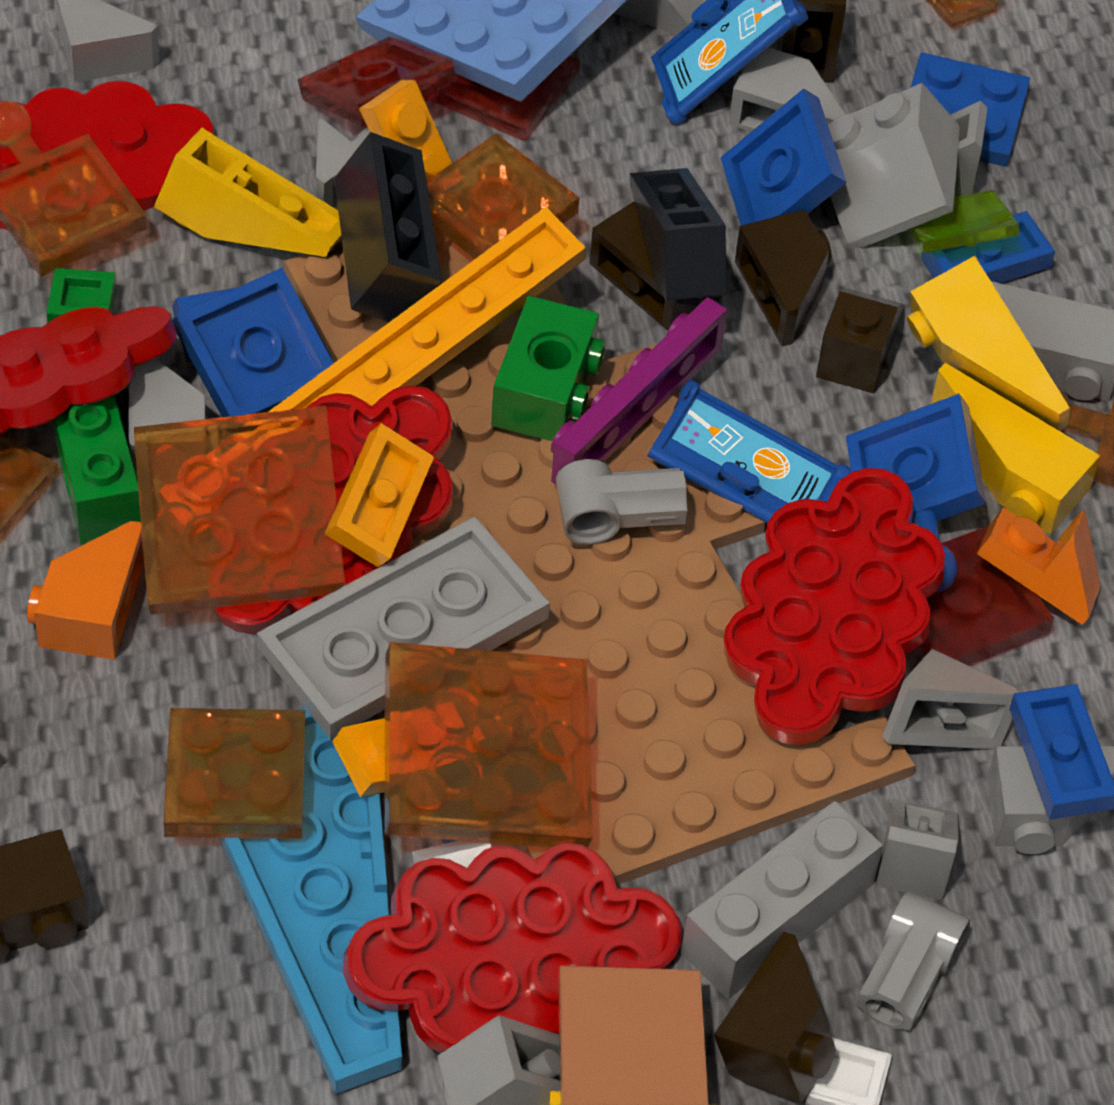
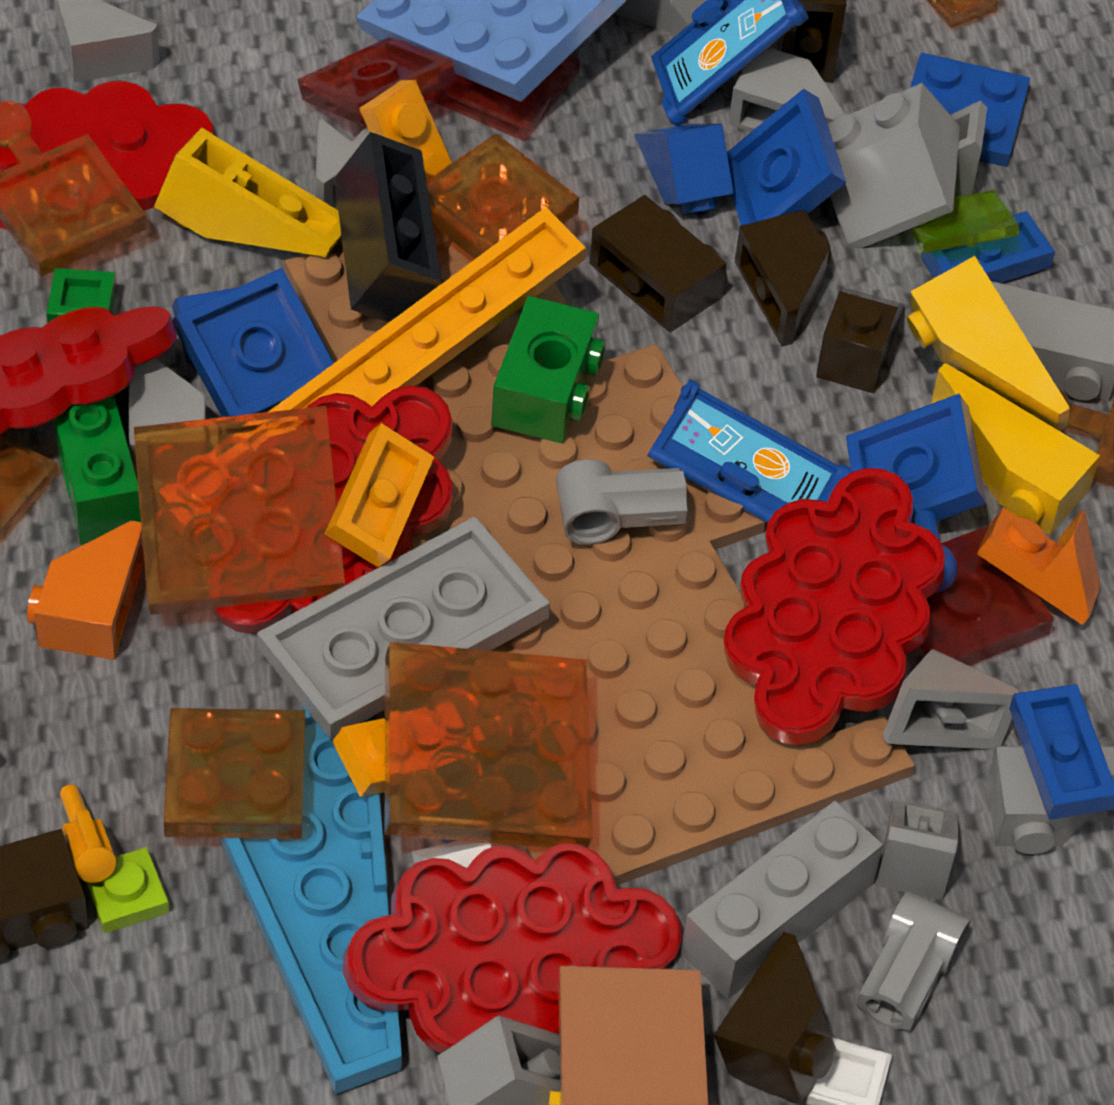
magenta plate [551,297,727,484] -> none
black slope [630,168,727,305] -> none
none -> light orange axle [60,784,116,883]
none -> lime plate [83,847,169,934]
none -> blue slope [635,124,734,213]

